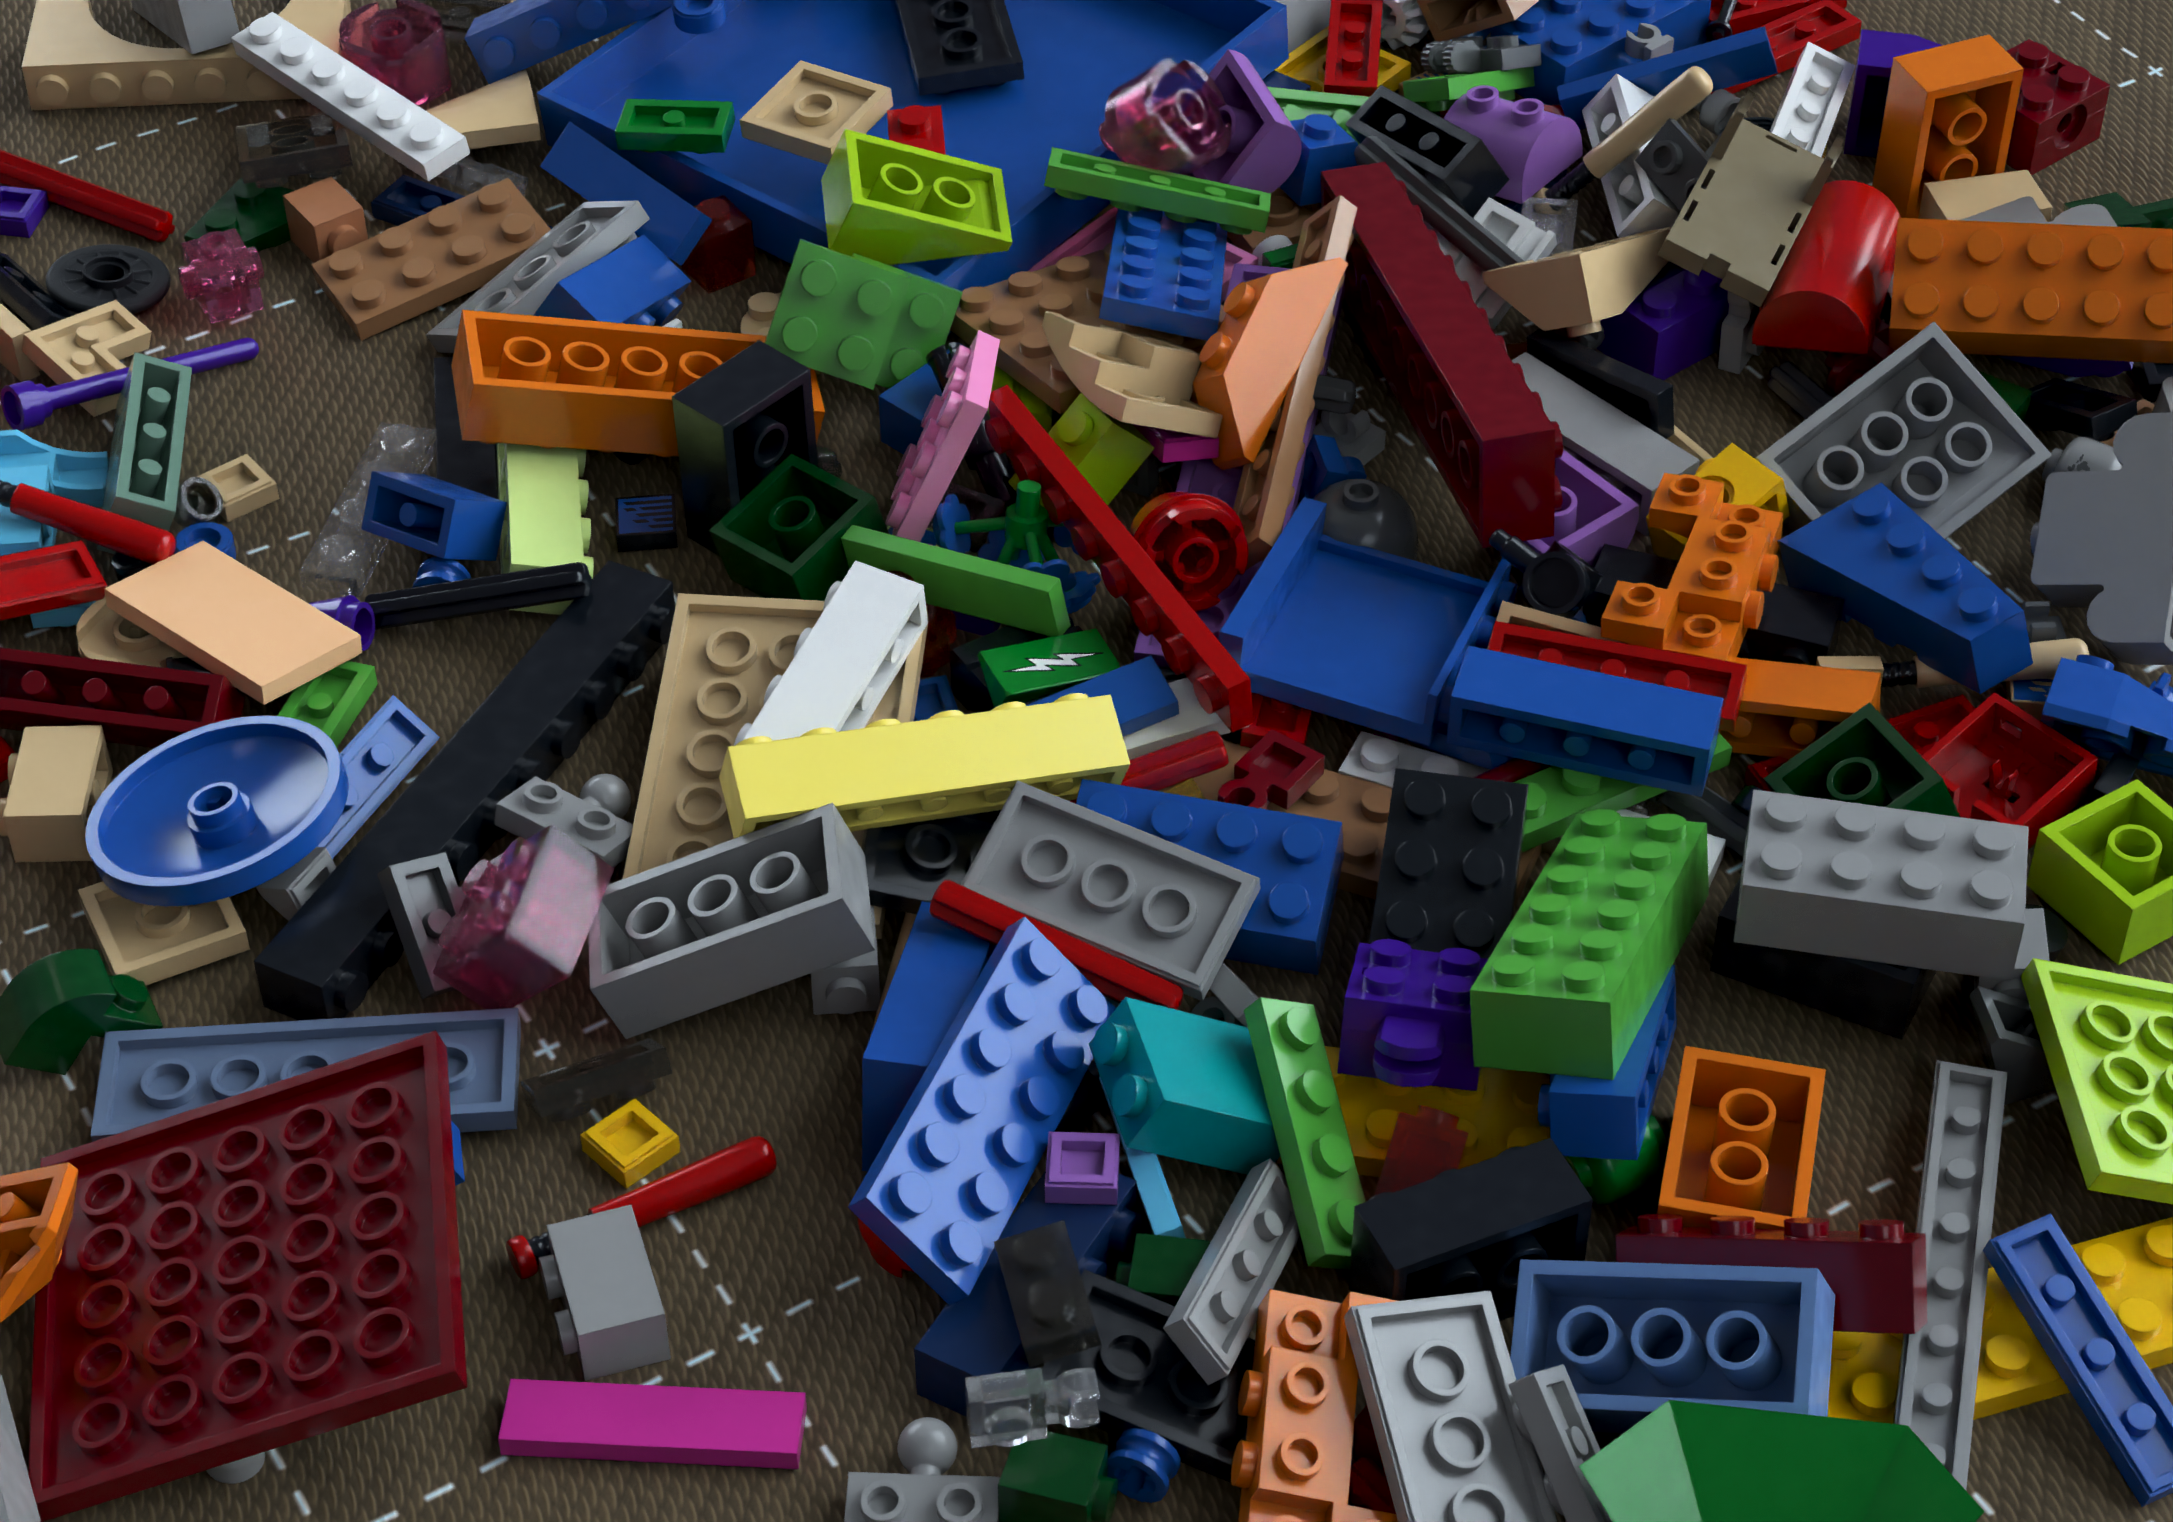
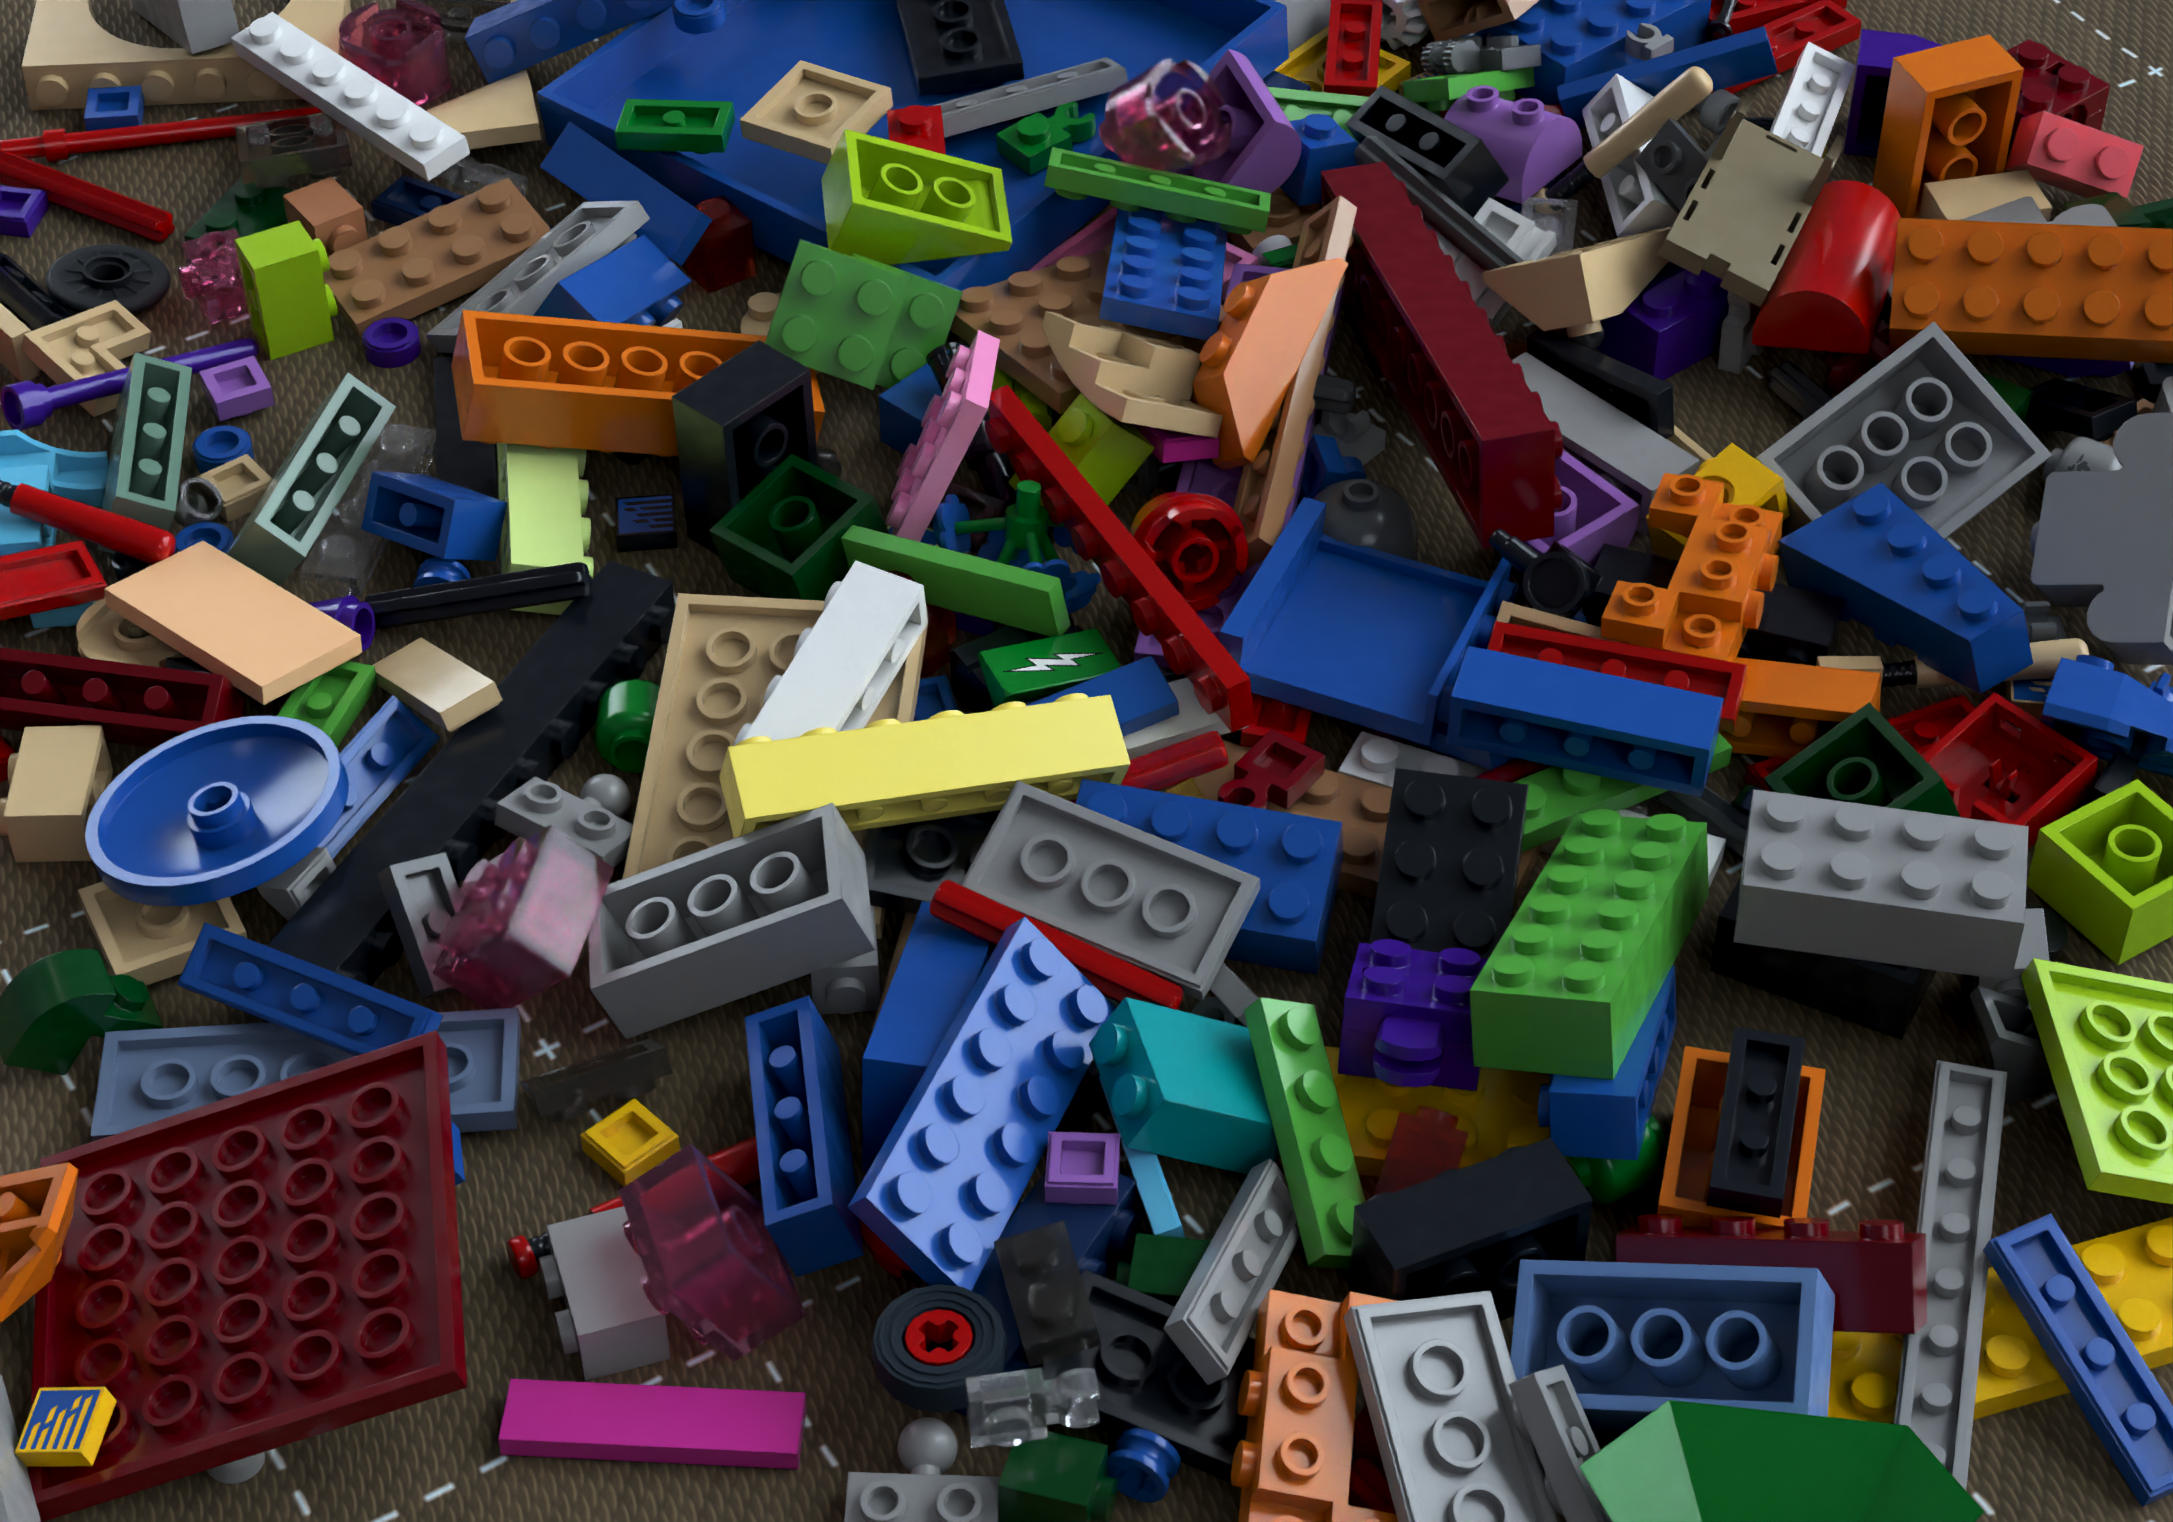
none -> red bar [0,107,325,162]
none -> yellow tile [14,1387,117,1467]
none -> blue plate [84,85,145,131]
none -> blue tile [177,922,443,1056]
none -> blue tile [192,425,254,474]
none -> medium lavender plate [199,355,275,421]
none -> sand green brick [226,372,396,586]
none -> lime brick [234,220,338,360]
none -> dark purple tile [362,317,421,368]
none -> tan tile [371,637,503,732]
none -> green head [594,679,660,773]
none -> clear pink brick [619,1144,806,1362]
none -> blue brick [745,995,864,1277]
none -> black bush [871,1284,1007,1412]
none -> light grey tile [932,57,1129,138]
none -> green plate [996,101,1096,175]
none -> black plate [1706,1026,1806,1218]
none -> coral brick [2005,111,2144,199]

